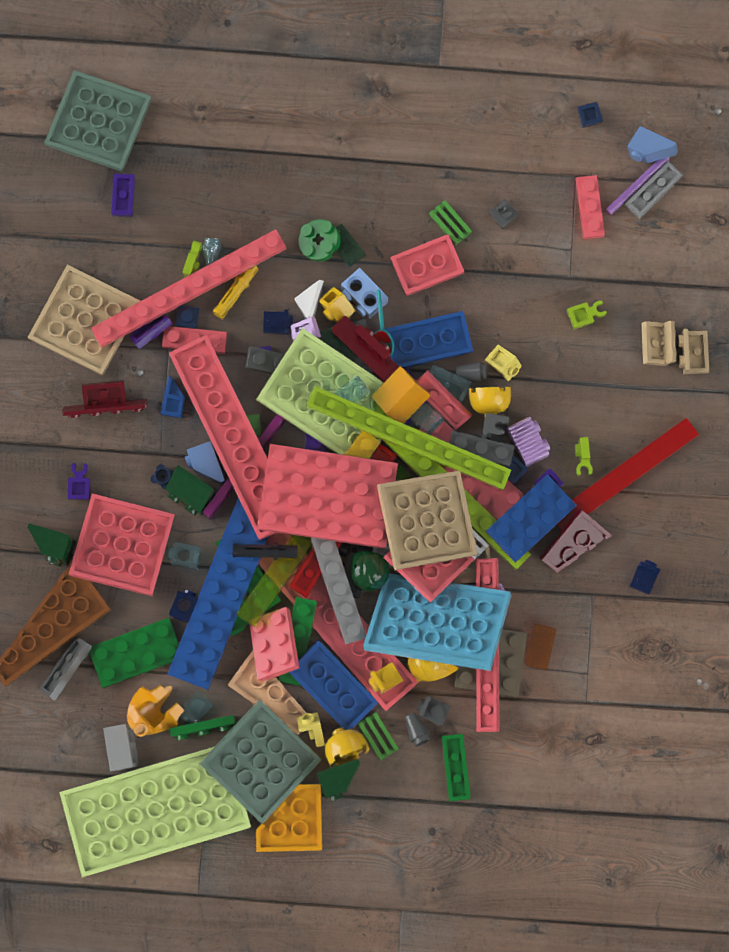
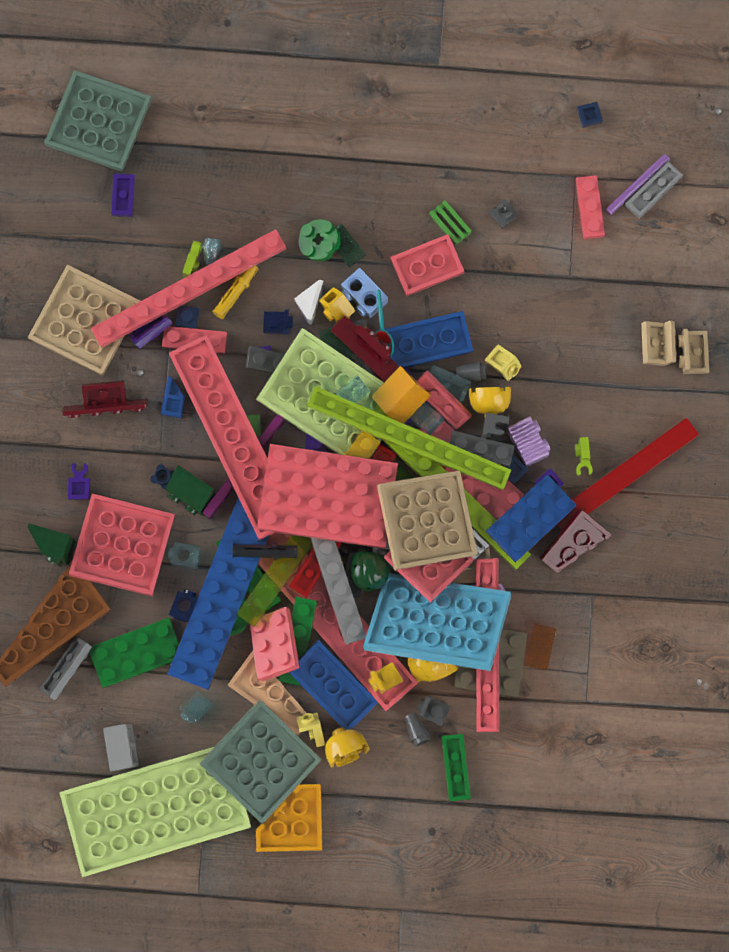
light orange piece [127,685,184,737] -> none
green plate [169,715,236,741] -> none
medium blue slope [185,441,225,485] -> none
lavender bracket [290,317,321,340] -> none
dark green slope [317,759,360,802] -> none
bright green tile [358,712,399,761] -> none
lime plate [567,301,607,330] -> none
medium blue slope [627,126,678,164] -> none
clear blue bracket [629,560,661,595] -> none

